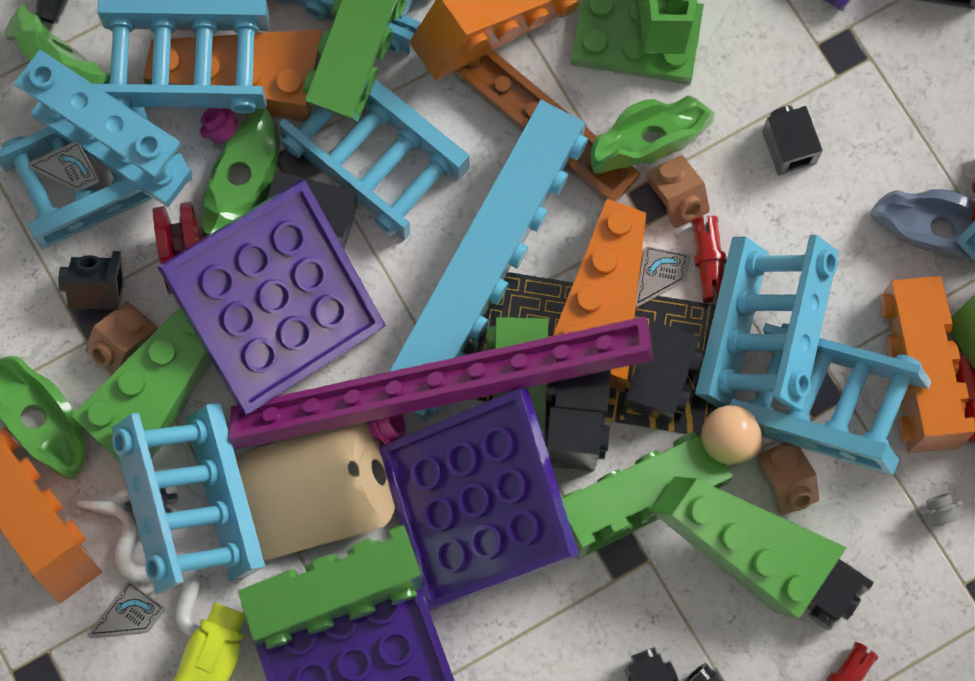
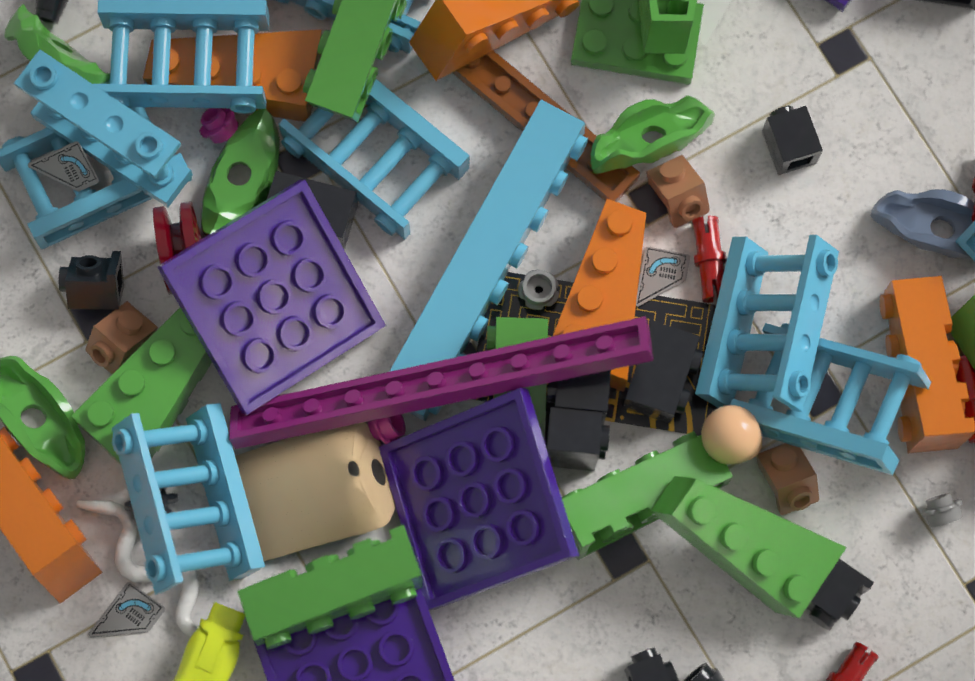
none -> light grey plate [518,270,559,310]

